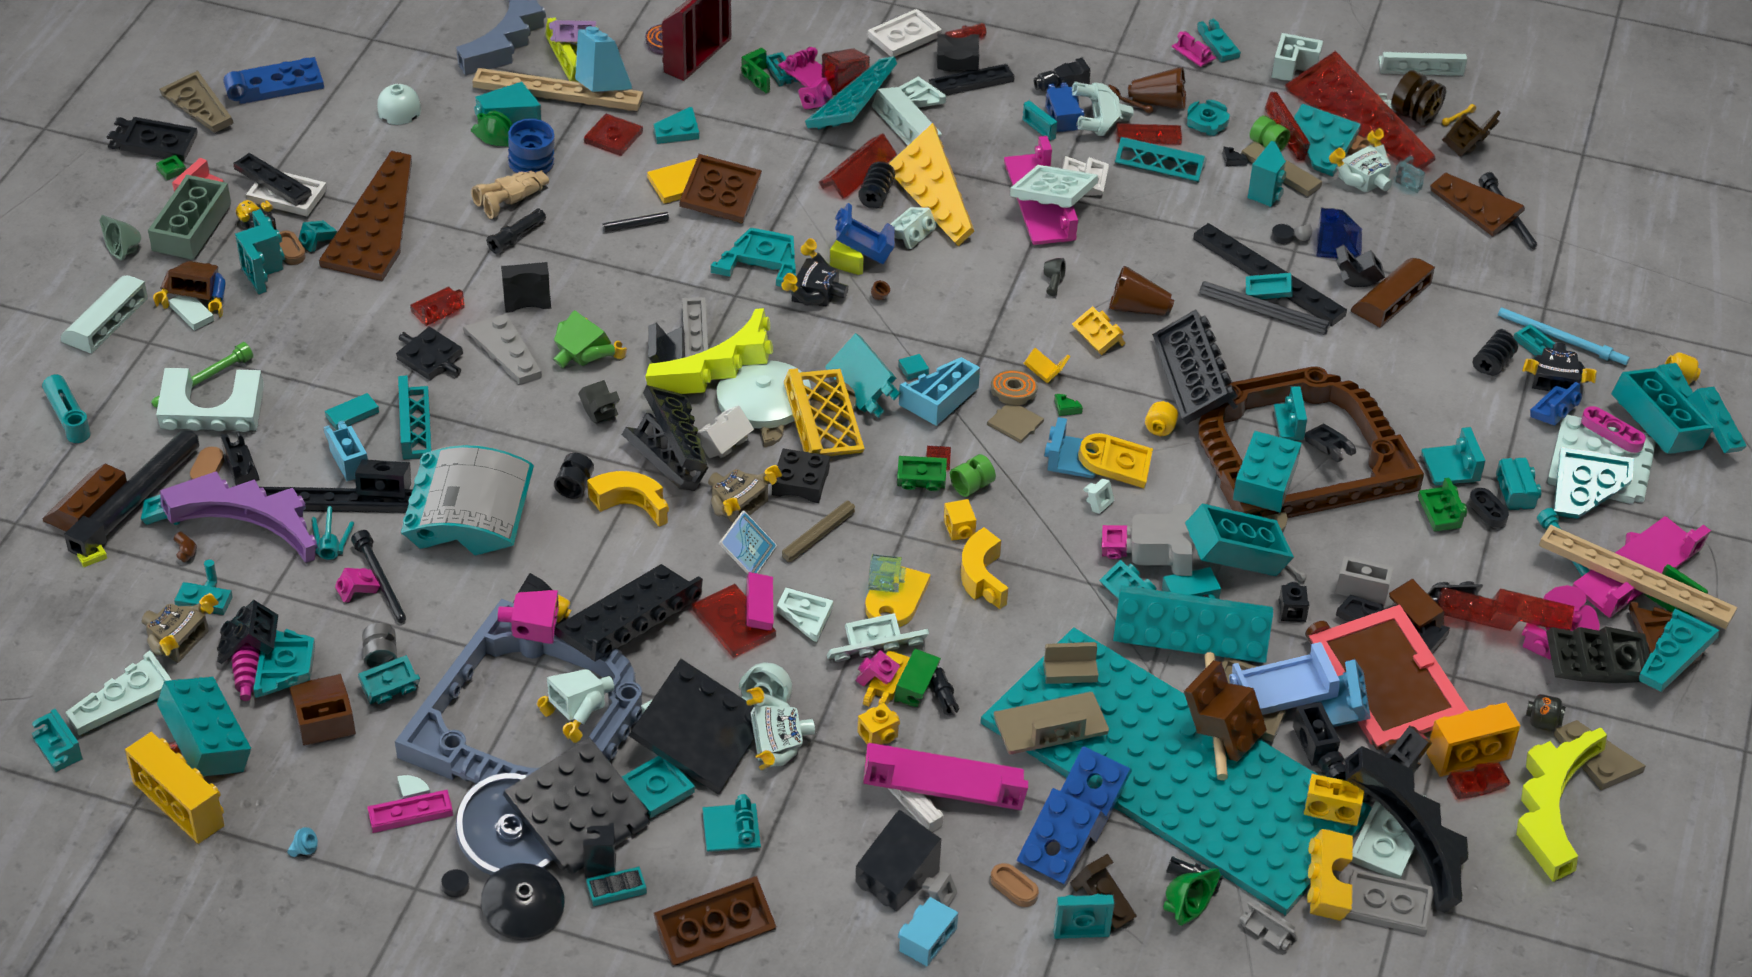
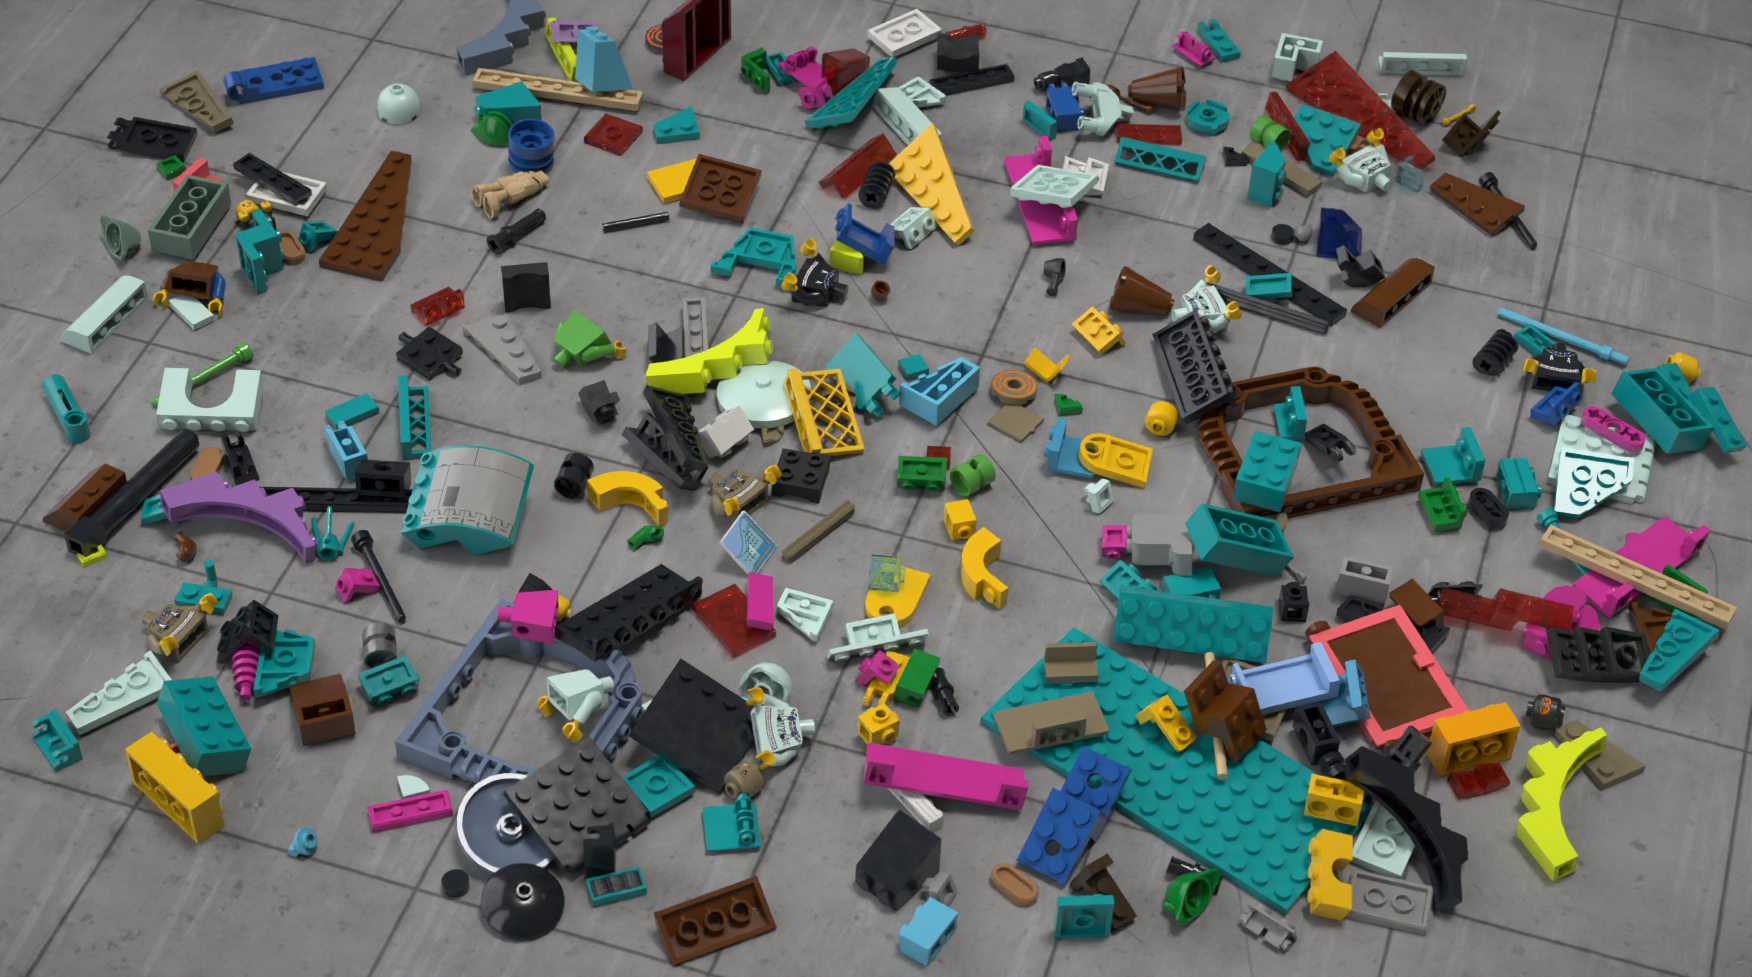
none -> green arm [627,525,664,549]
none -> dark tan head [724,761,764,799]
none -> yellow bracket [1135,695,1197,752]
none -> light aqua torso [1171,265,1242,334]

